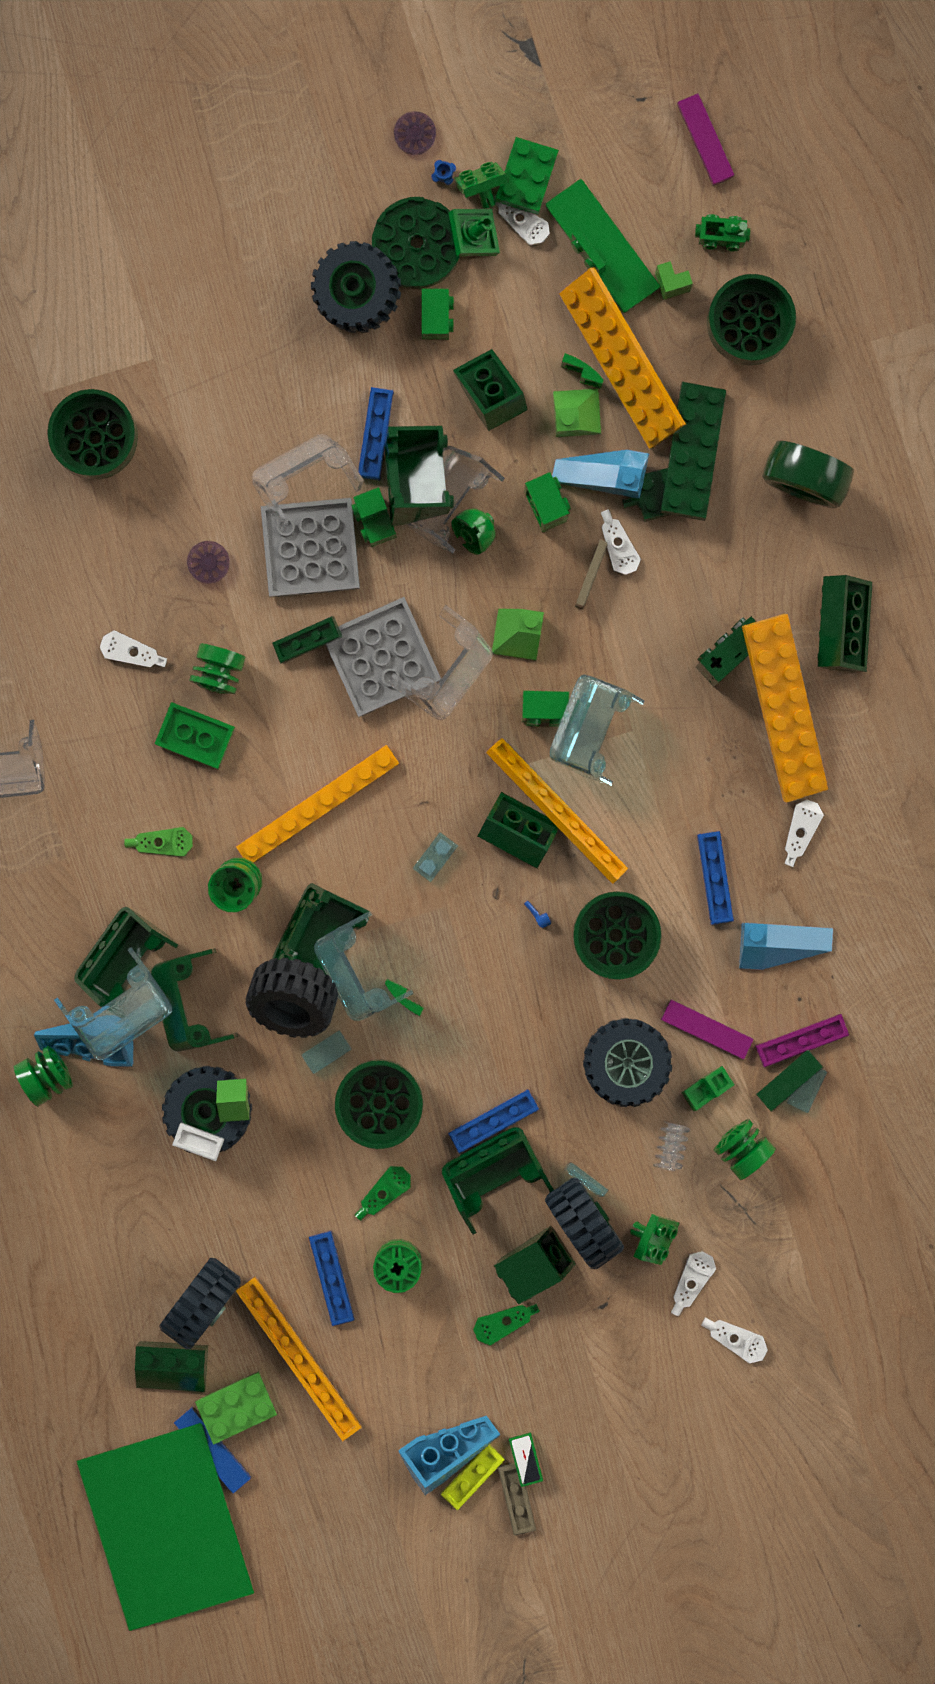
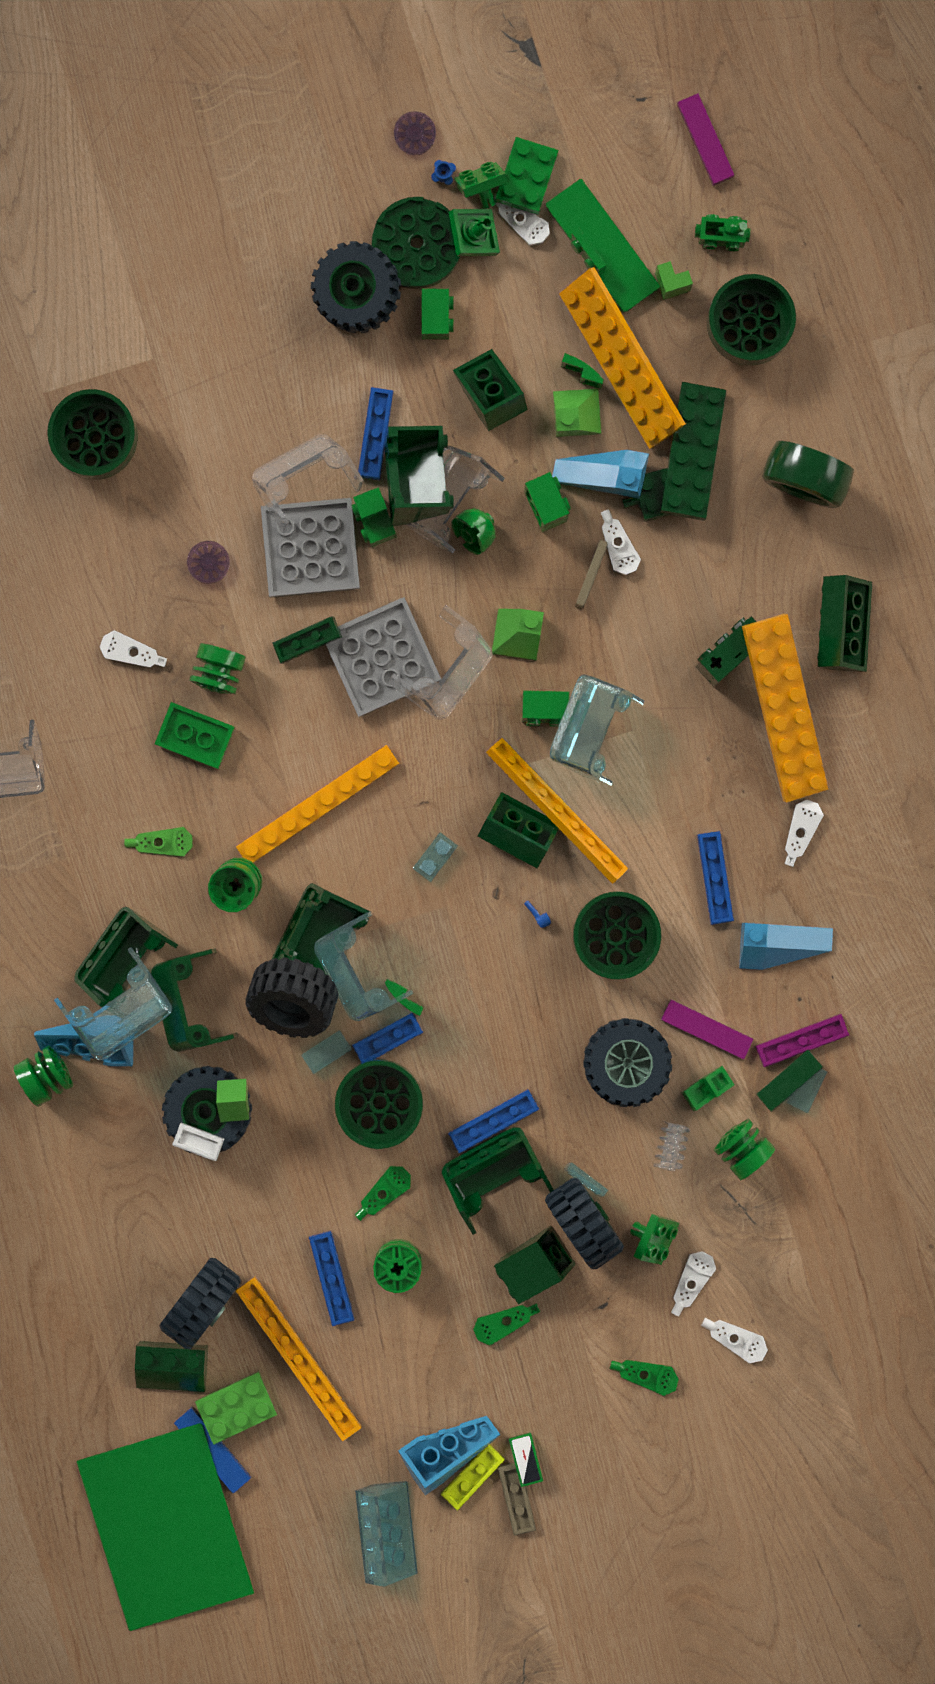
none -> blue tile [352,1012,423,1063]
none -> clear light blue slope [355,1481,418,1587]
none -> green piece [609,1360,679,1396]

